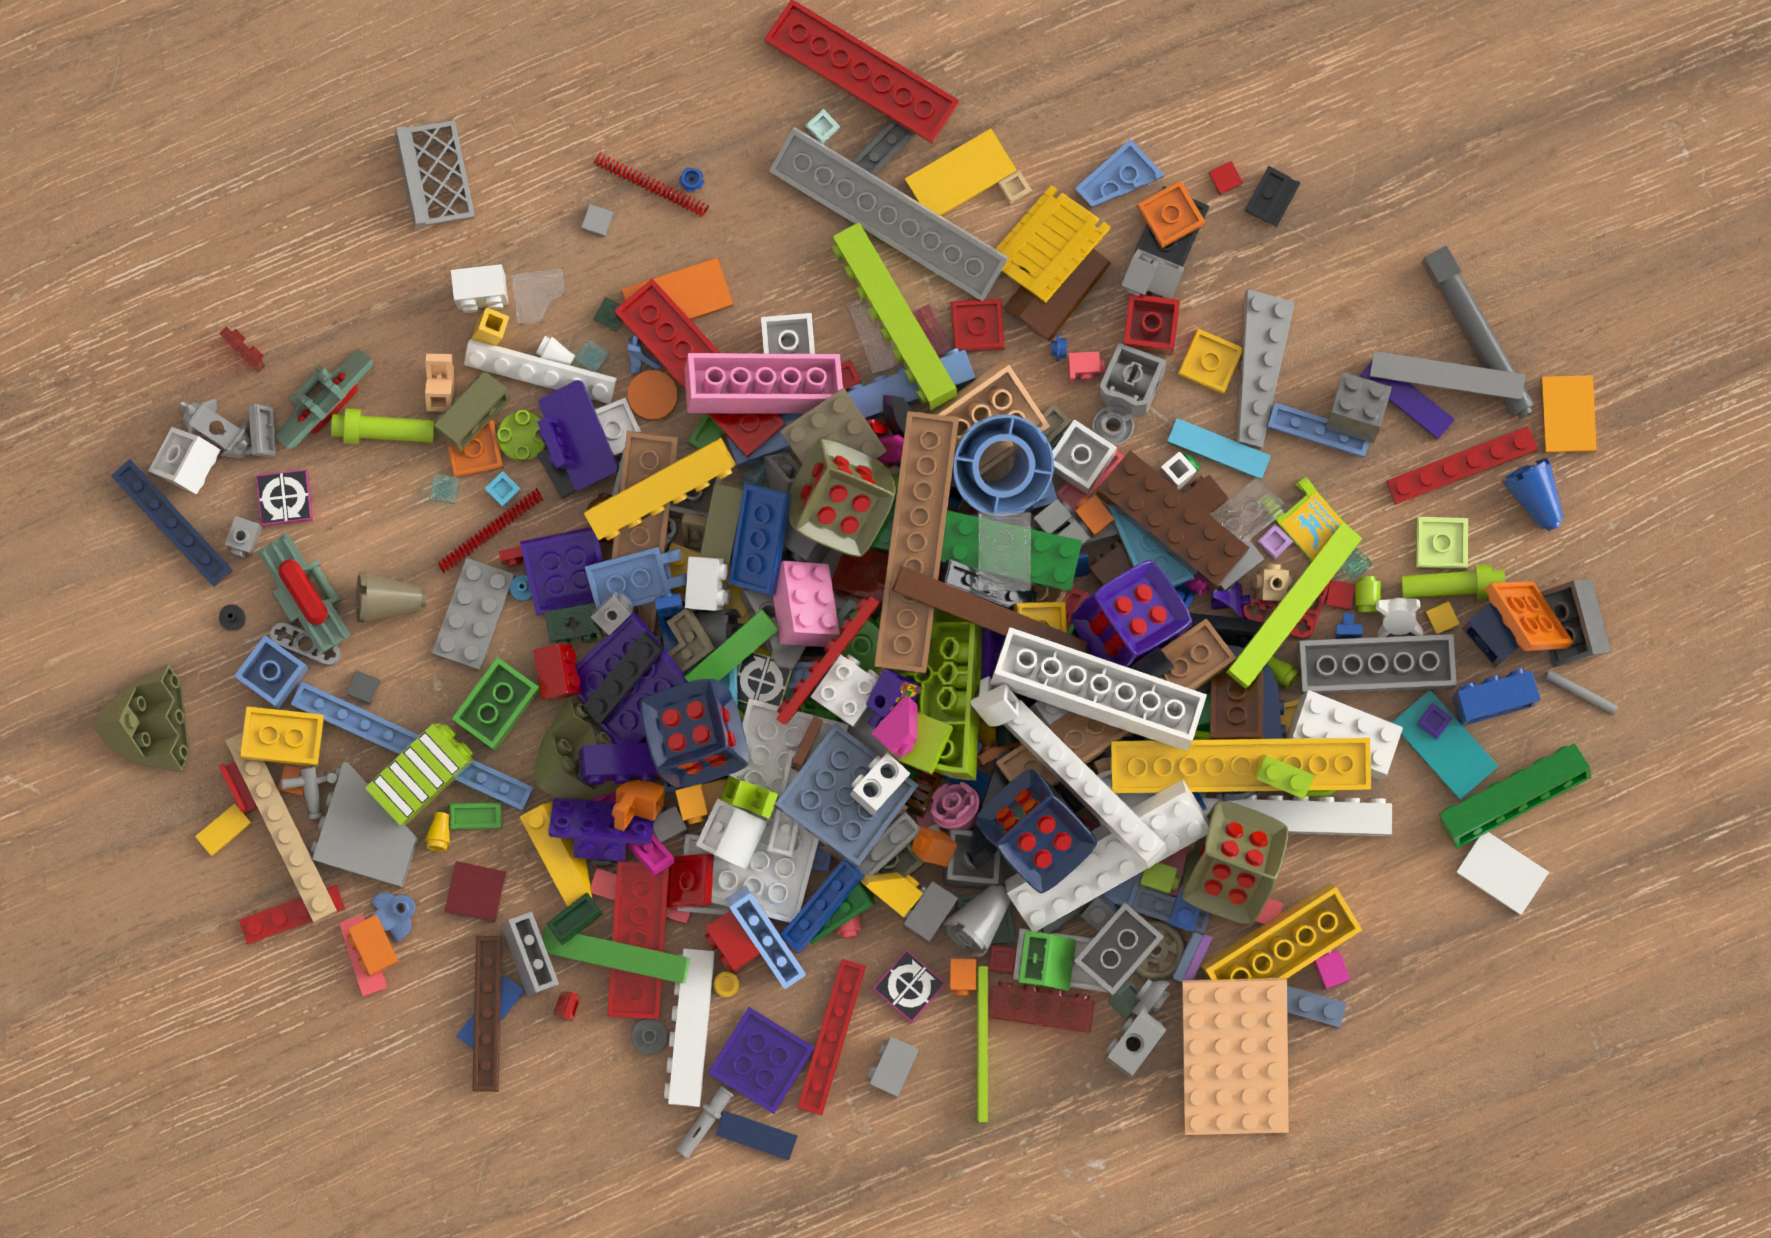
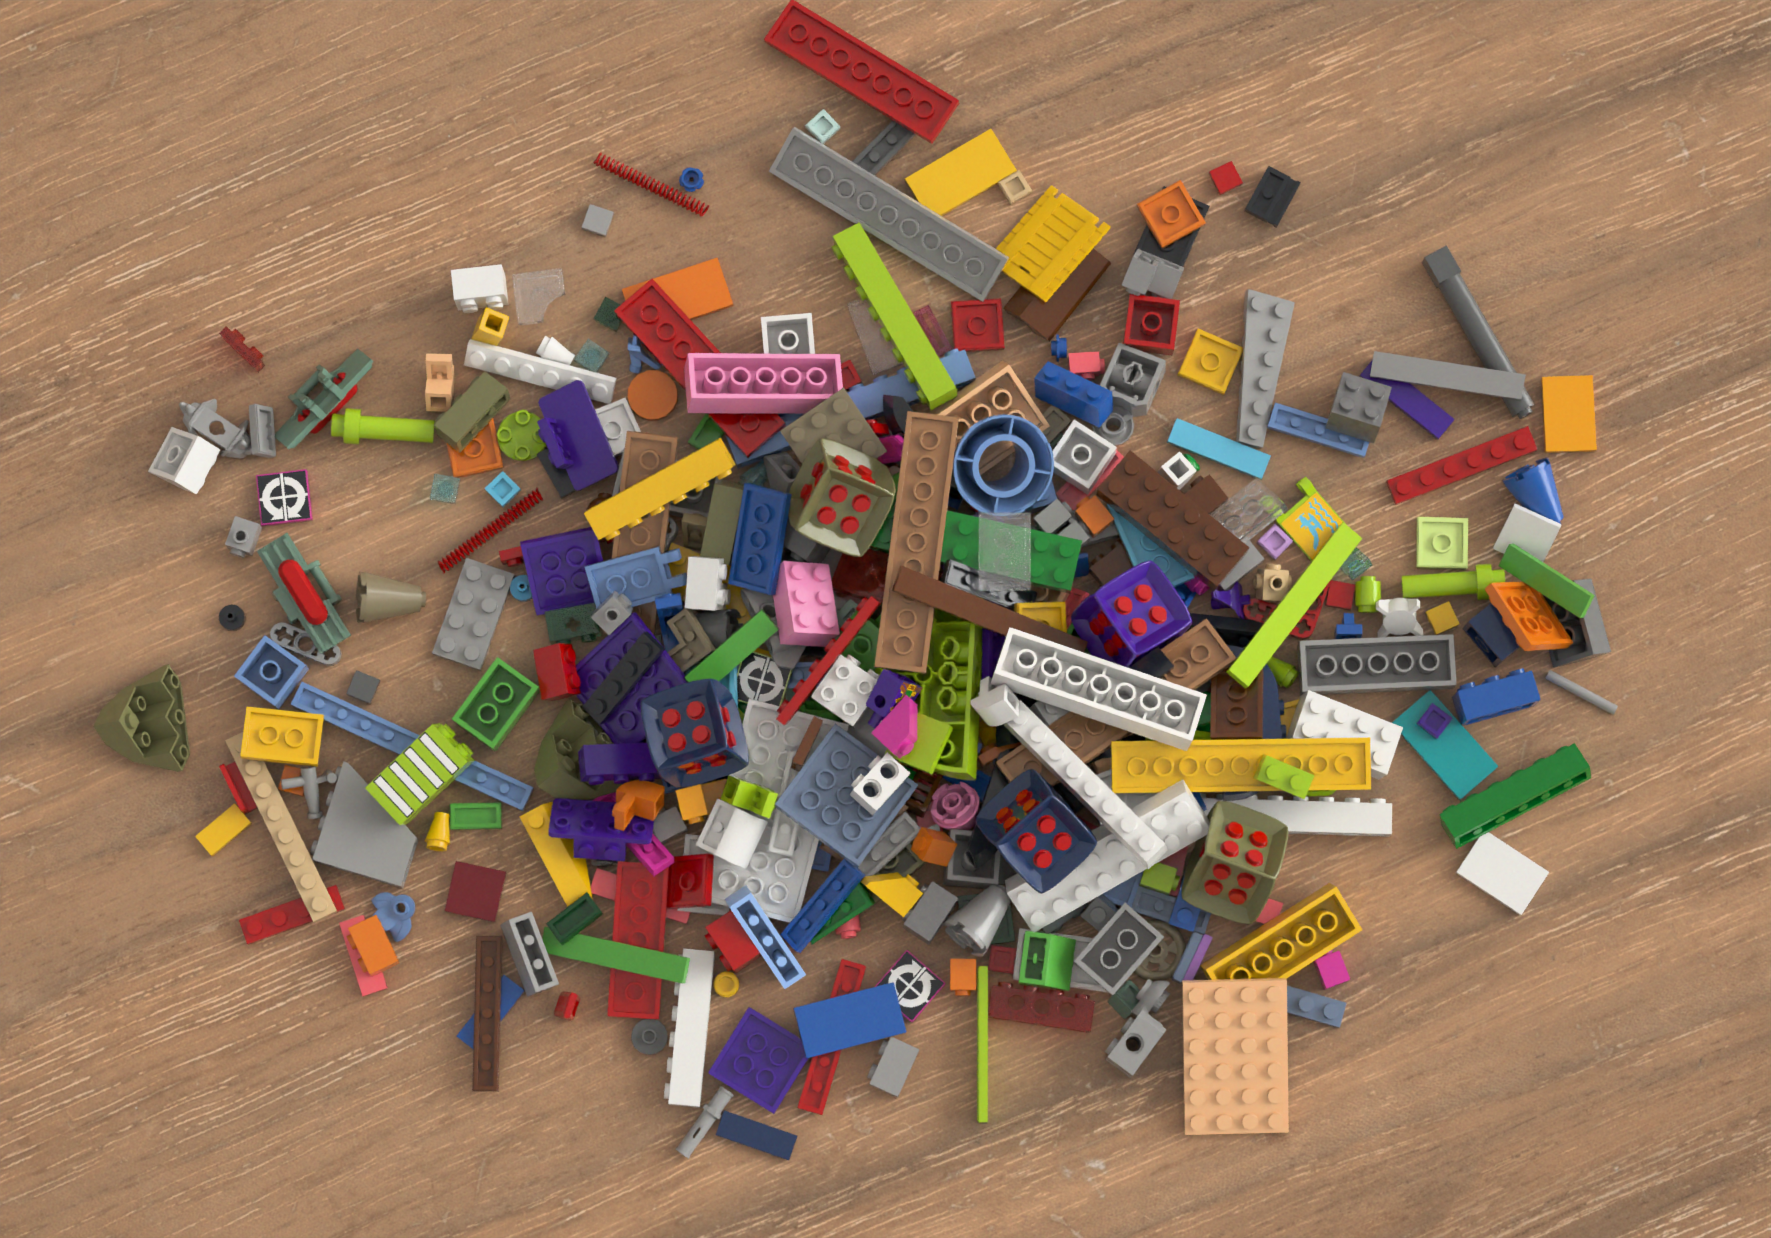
dark blue plate [111,459,233,588] -> none
light grey fence [394,120,475,230] -> none
medium blue wing [1075,139,1165,209] -> none
none -> blue tile [793,982,906,1058]
none -> blue brick [1034,361,1113,428]
none -> white tile [1493,504,1561,562]
none -> bright green tile [1499,543,1595,618]

